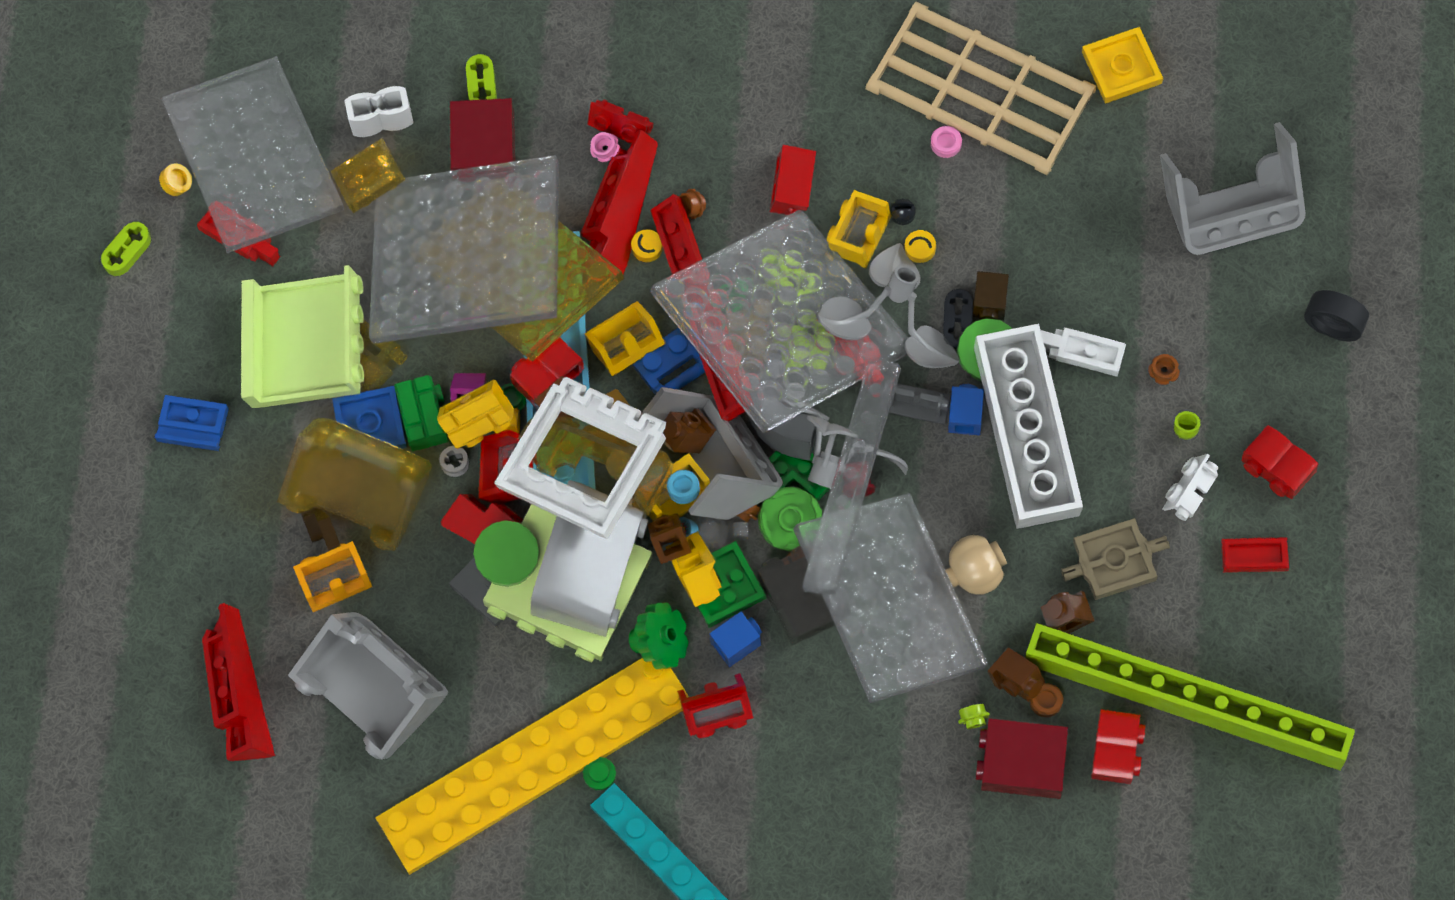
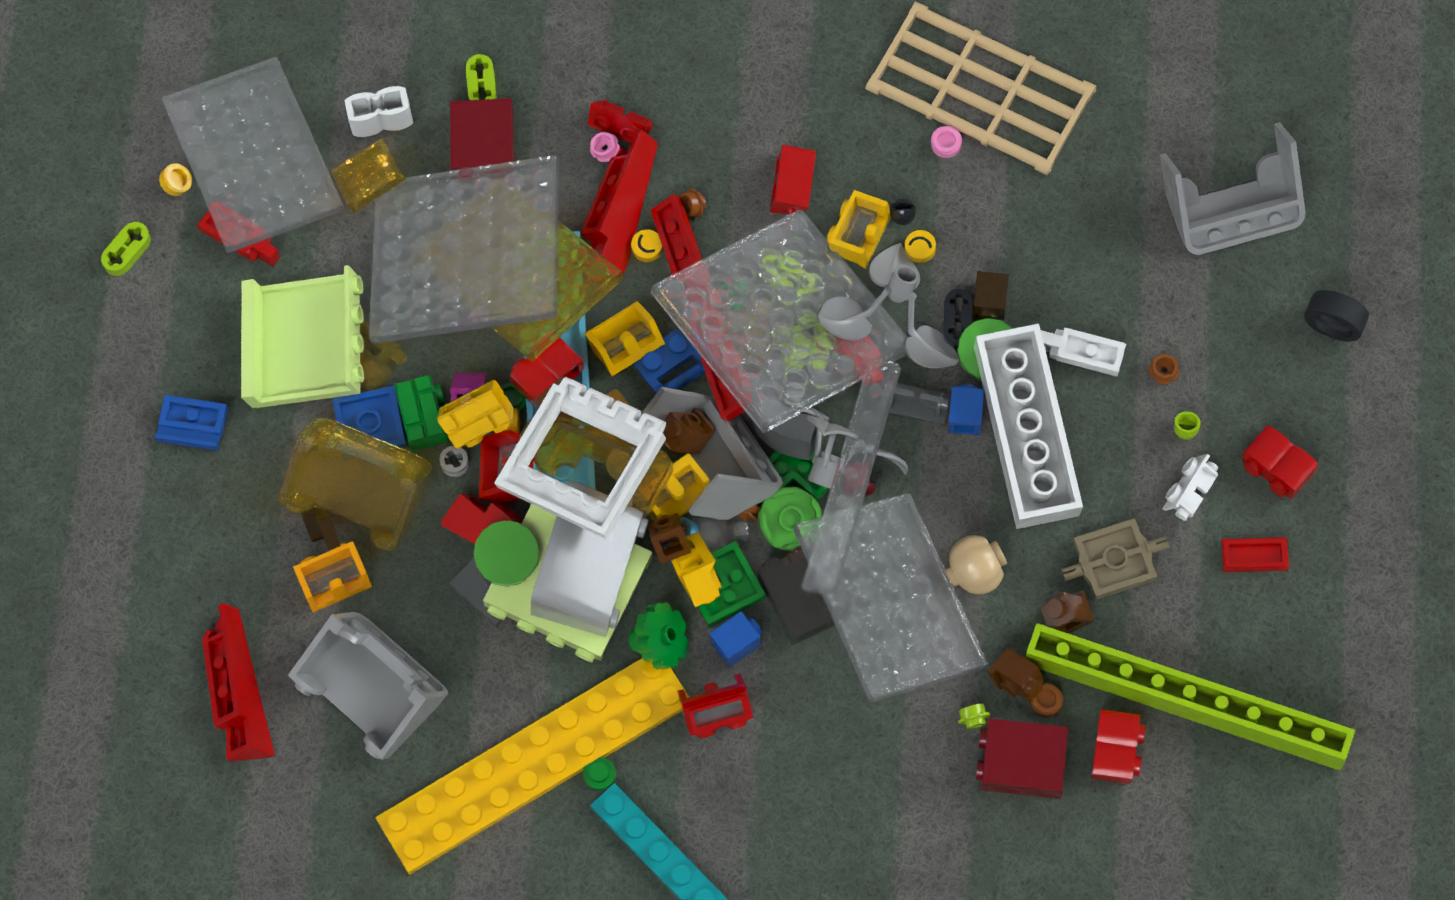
medium azure tile [667,470,700,504] -> none
yellow plate [1082,27,1163,104] -> none

